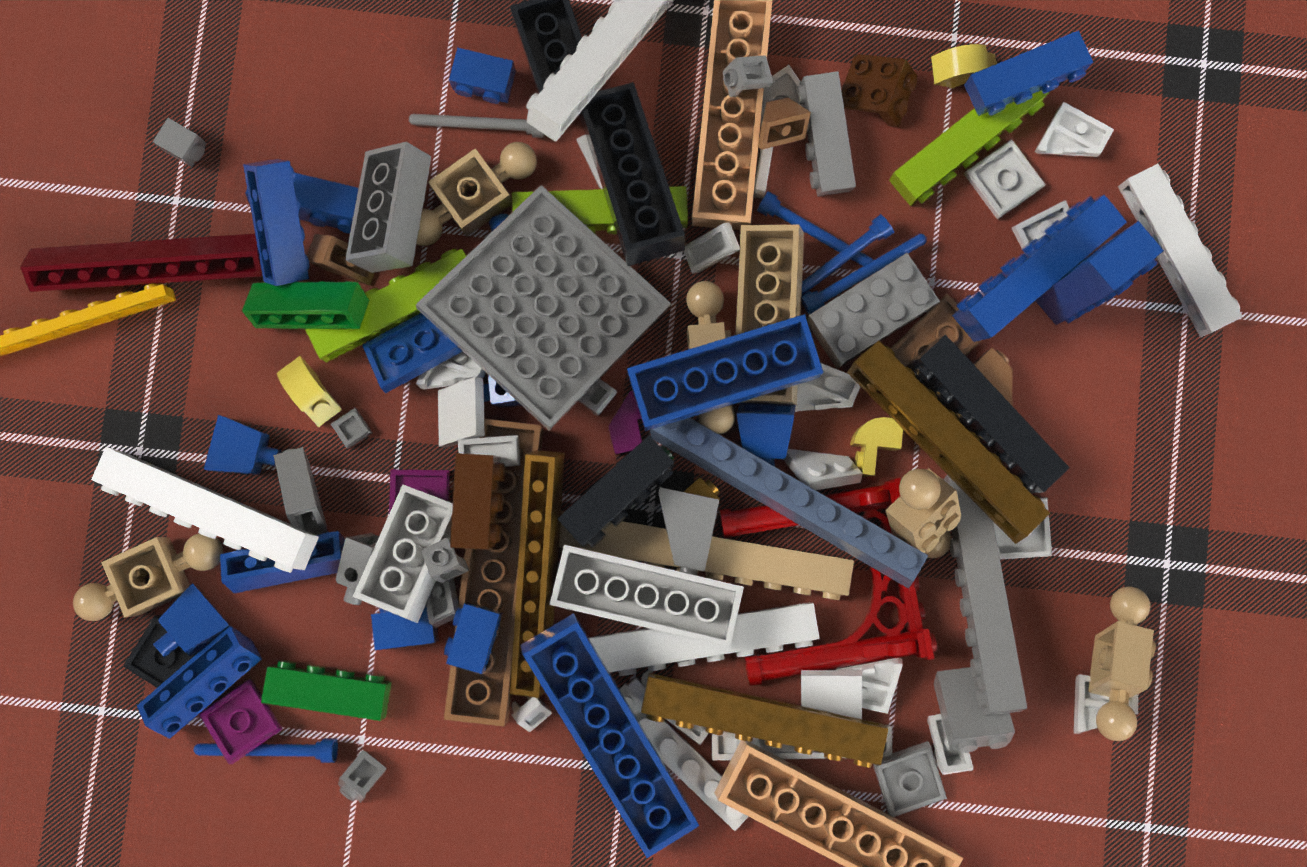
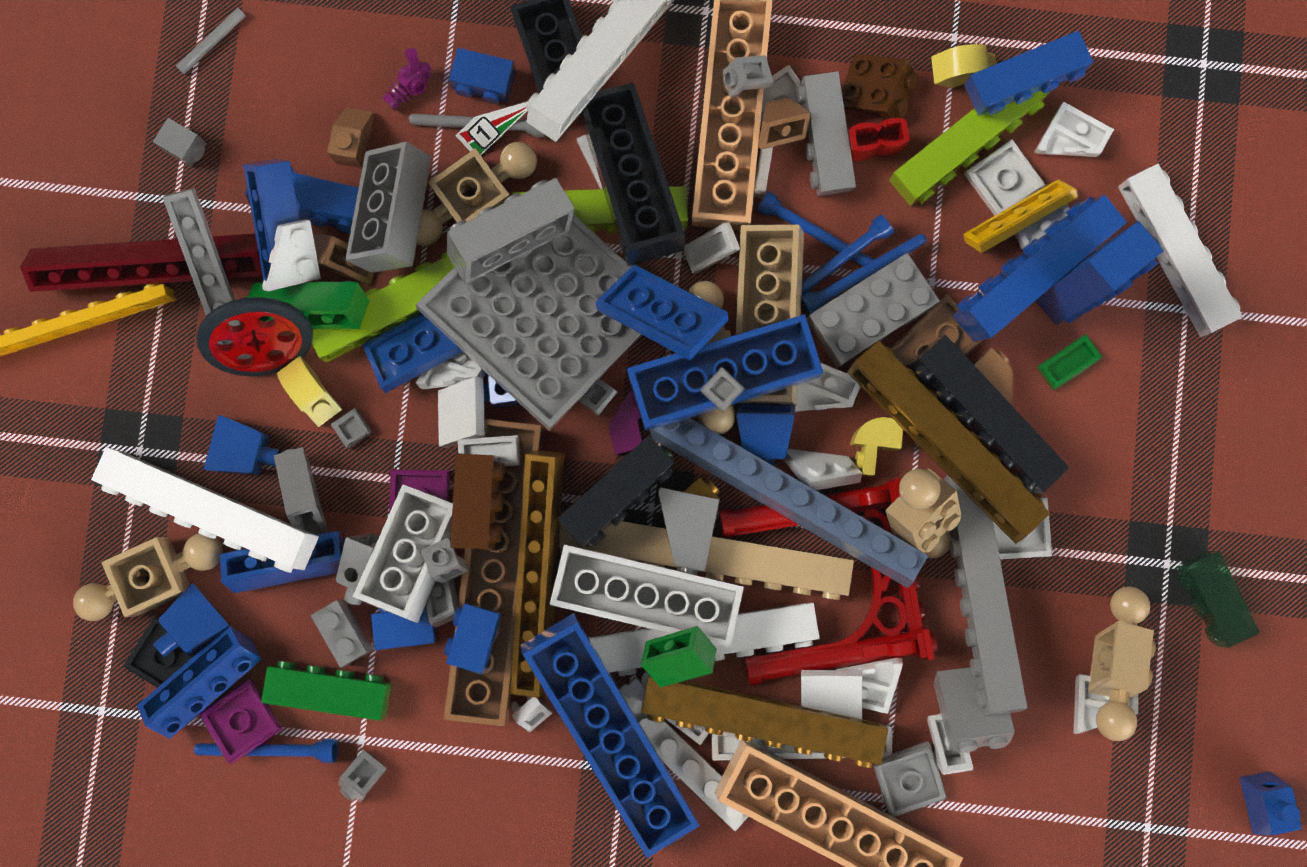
none -> light grey plate [162,188,252,359]
none -> light grey bar [176,7,246,74]
none -> wedge [196,297,313,377]
none -> white wing [262,219,321,291]
none -> light grey brick [310,599,374,668]
none -> medium nougat slope [327,107,374,168]
none -> magenta piece [382,48,431,111]
none -> light grey brick [447,178,575,284]
none -> sticker [455,101,529,155]
none -> blue plate [595,265,729,360]
none -> green brick [640,626,717,687]
none -> light grey tile [700,367,745,412]
none -> red brick [848,118,910,161]
none -> yellow tile [963,179,1078,253]
none -> green tile [1036,334,1103,391]
none -> clear green brick [1177,551,1260,648]
none -> blue torso [1239,771,1302,835]

